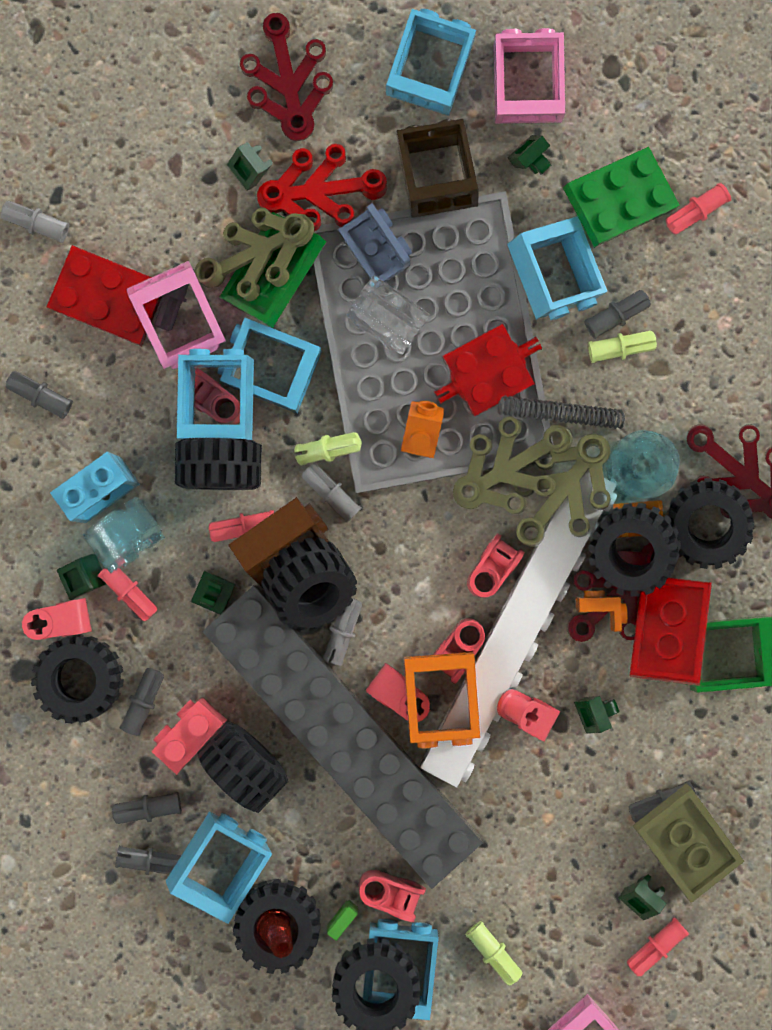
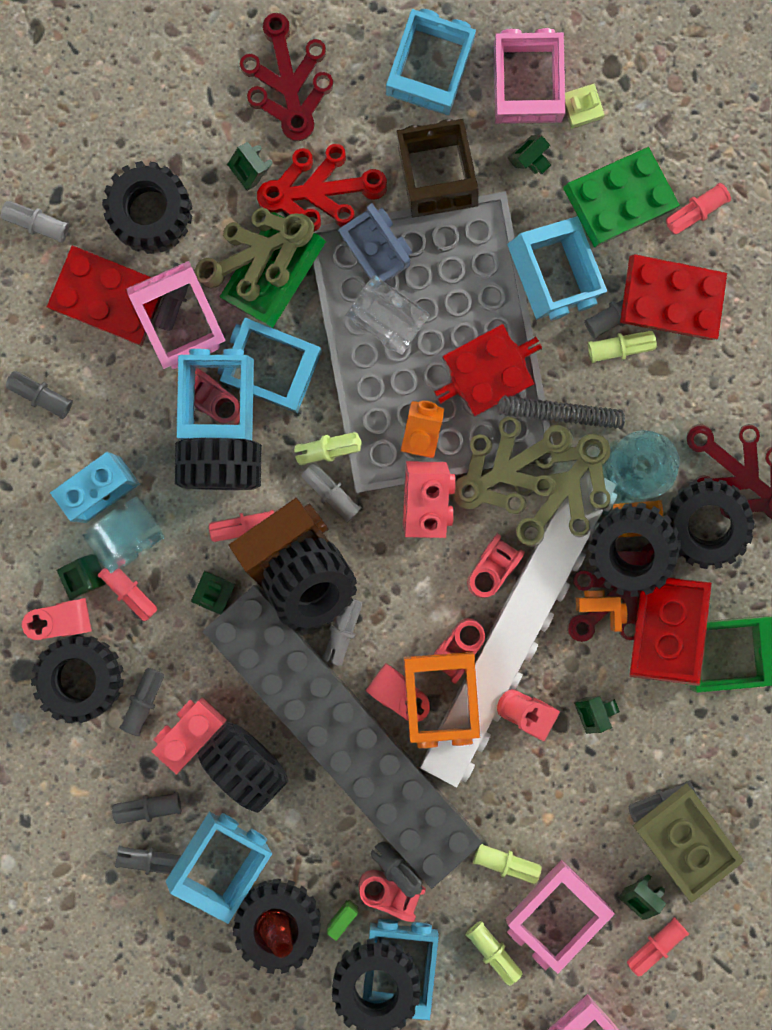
none -> black tyre [102,161,193,254]
none -> dark grey axle [371,842,422,898]
none -> coral brick [403,461,455,538]
none -> yellowish green axle [473,844,542,884]
none -> bright pink window [506,860,615,974]
none -> yellowish green tile [565,83,605,129]
none -> red plate [620,254,728,340]

